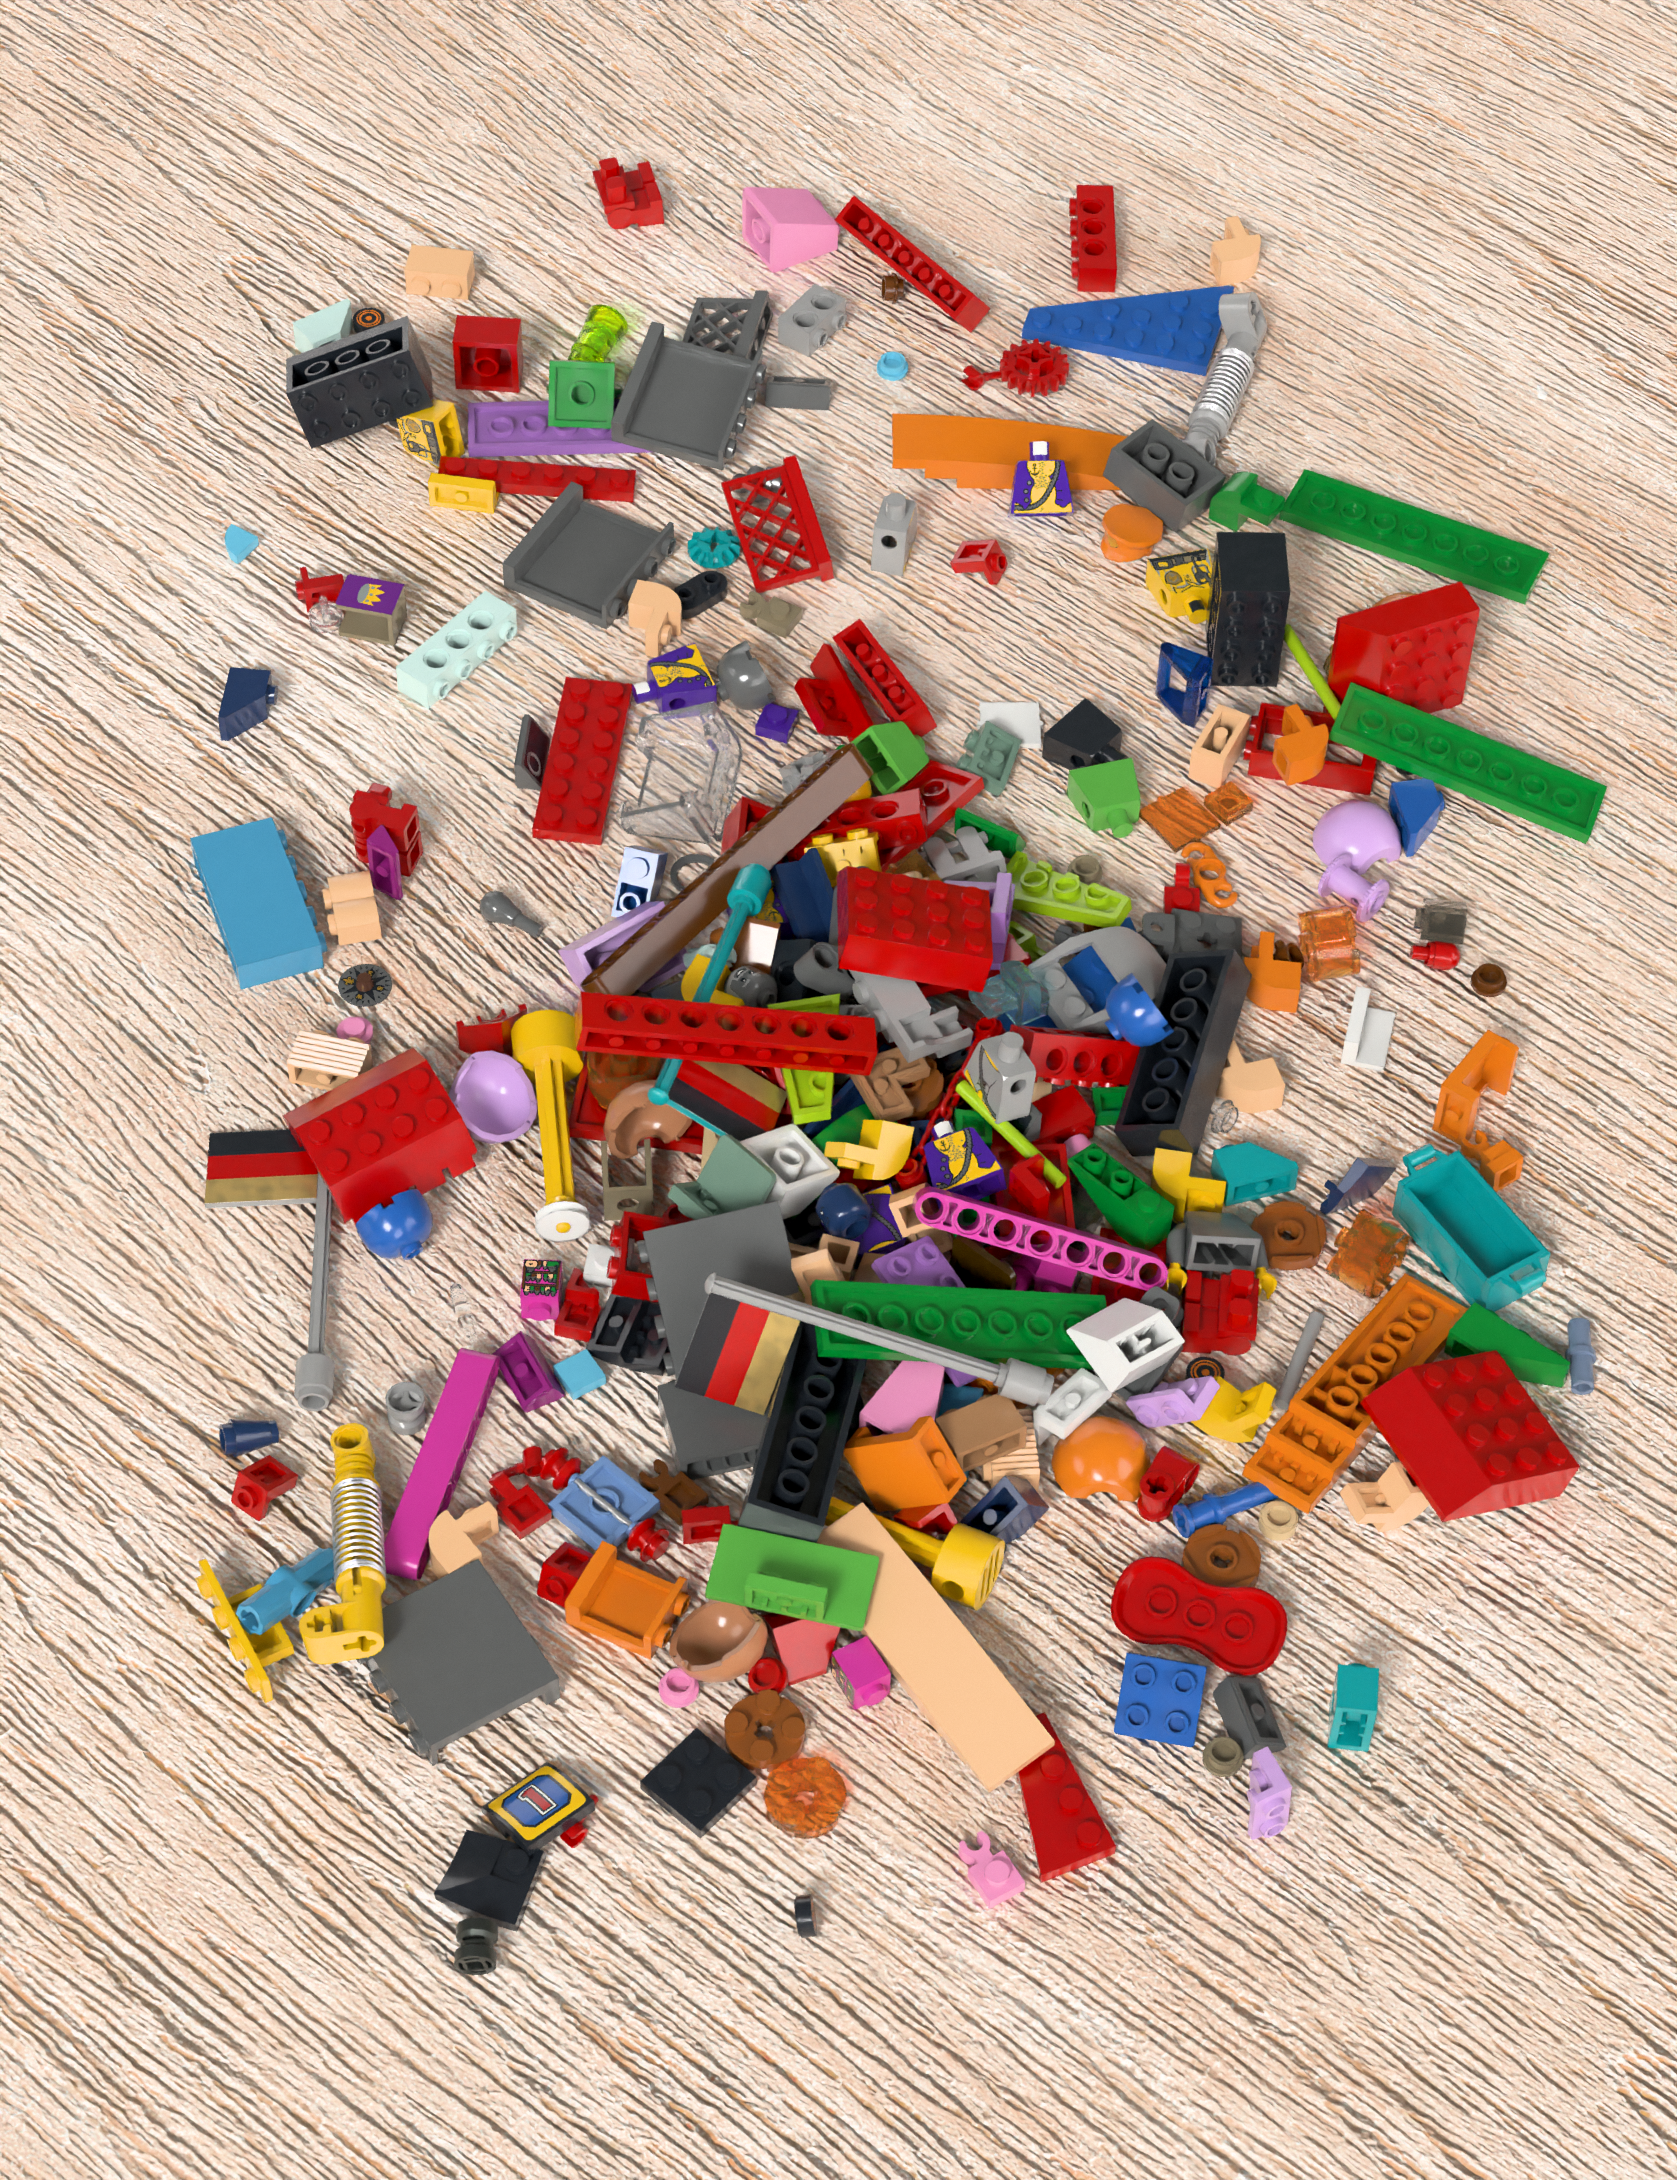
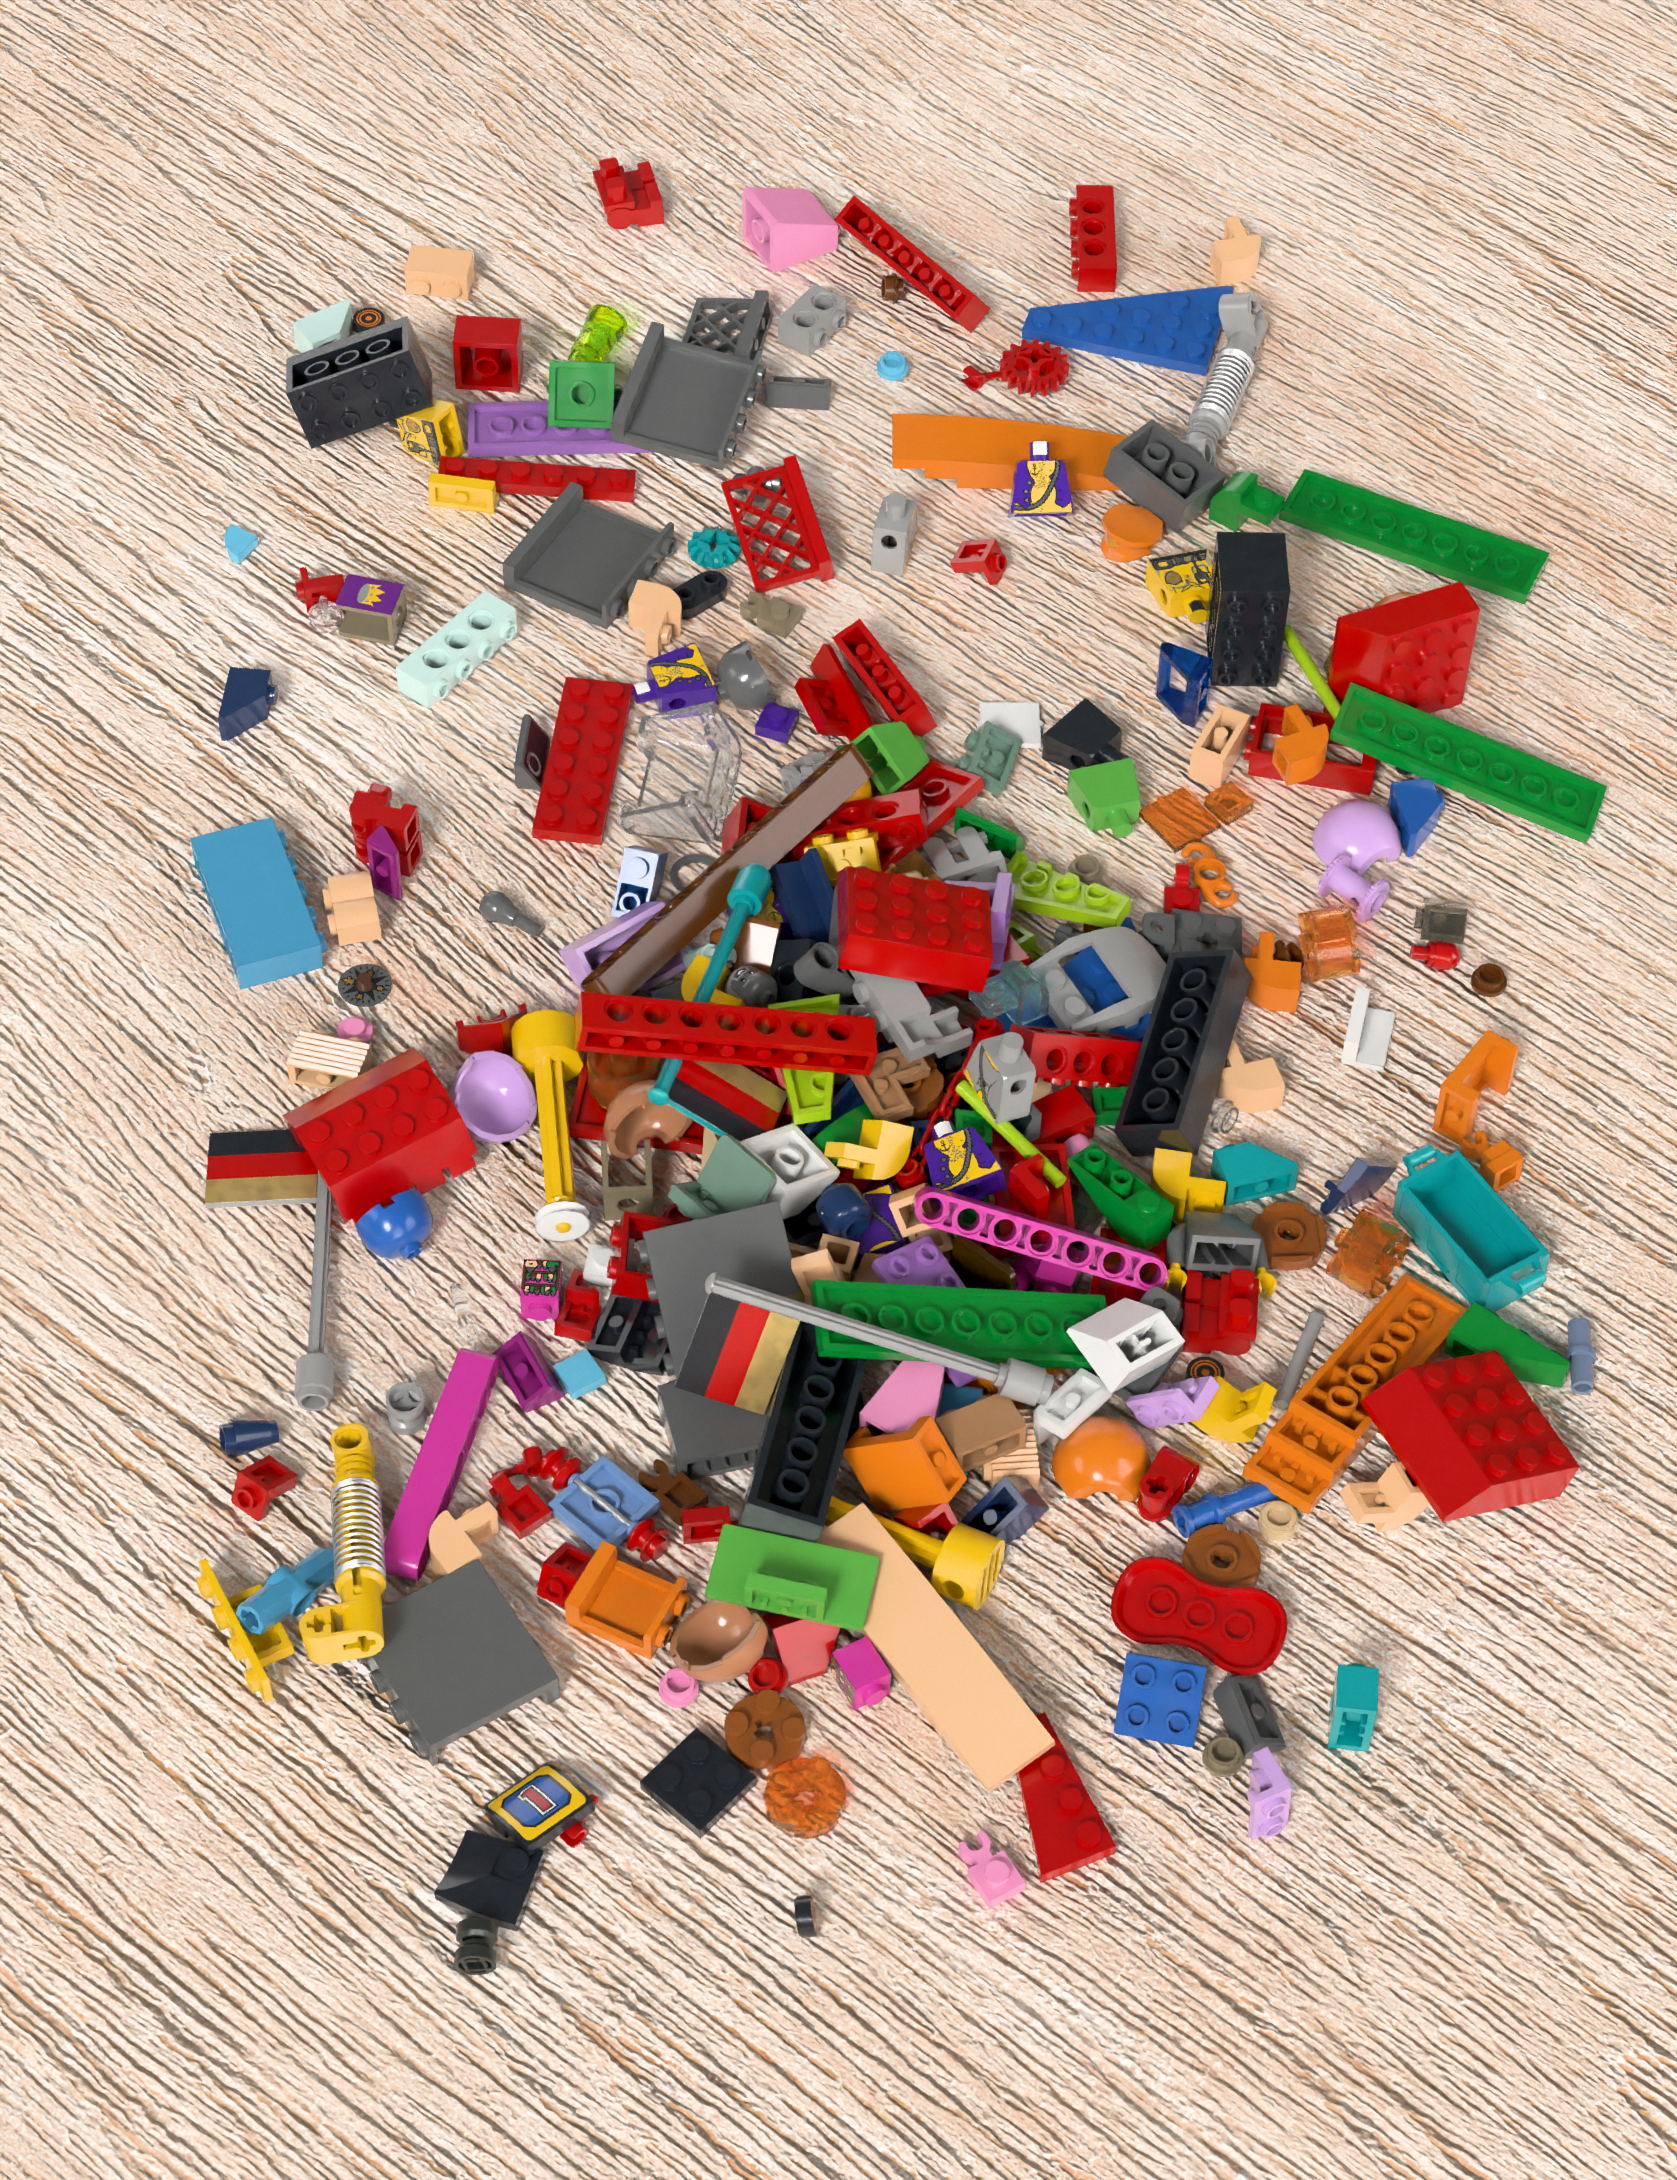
blue cylinder [1105,973,1174,1047] -> none

